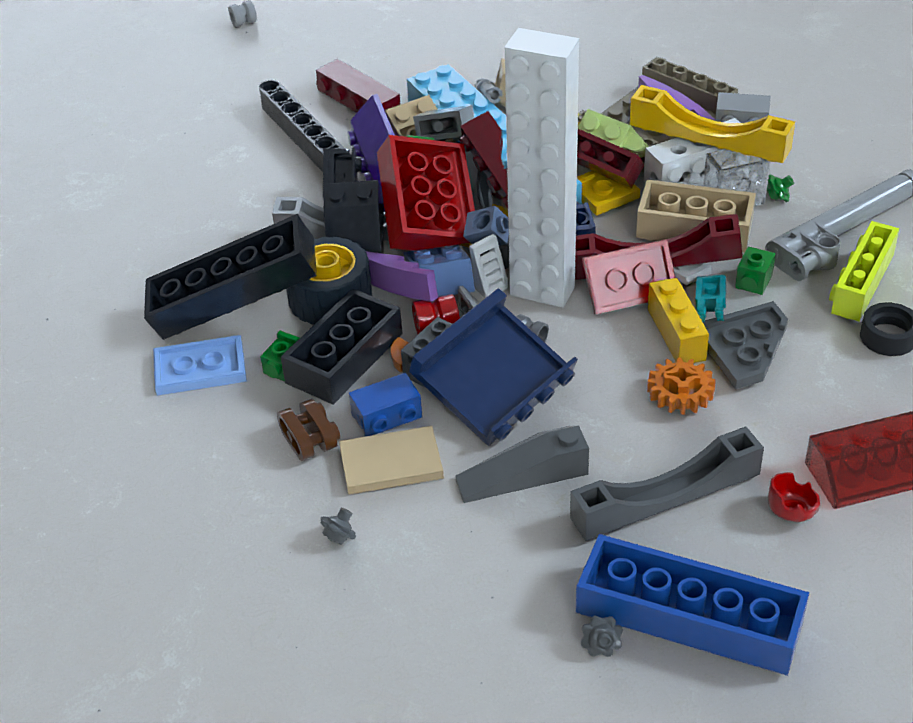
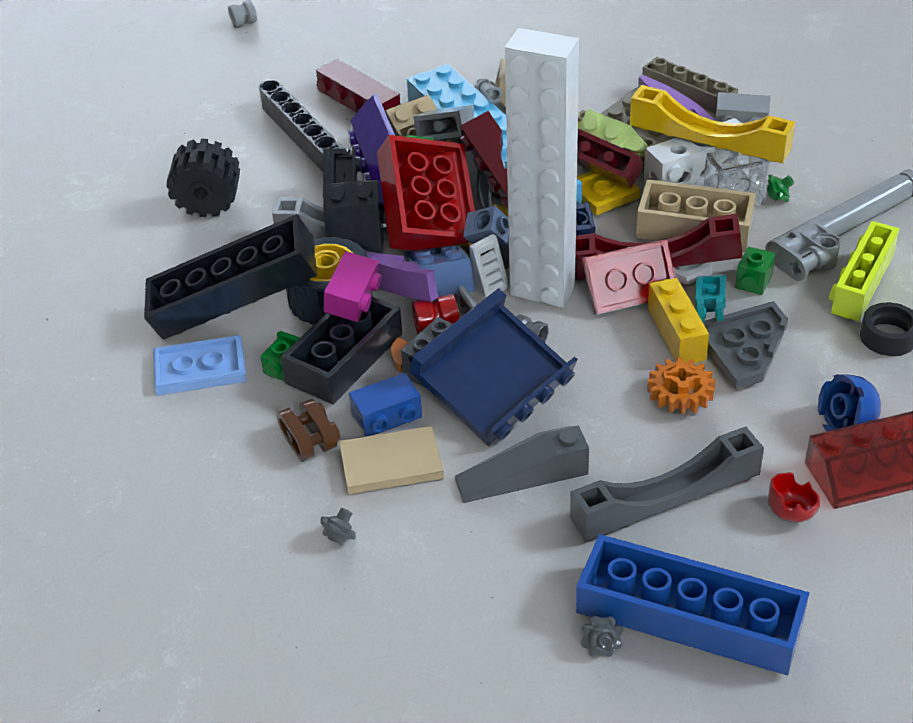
none -> black wheel [166,138,240,217]
none -> dark pink brick [324,251,382,322]
none -> blue cylinder [818,374,881,438]

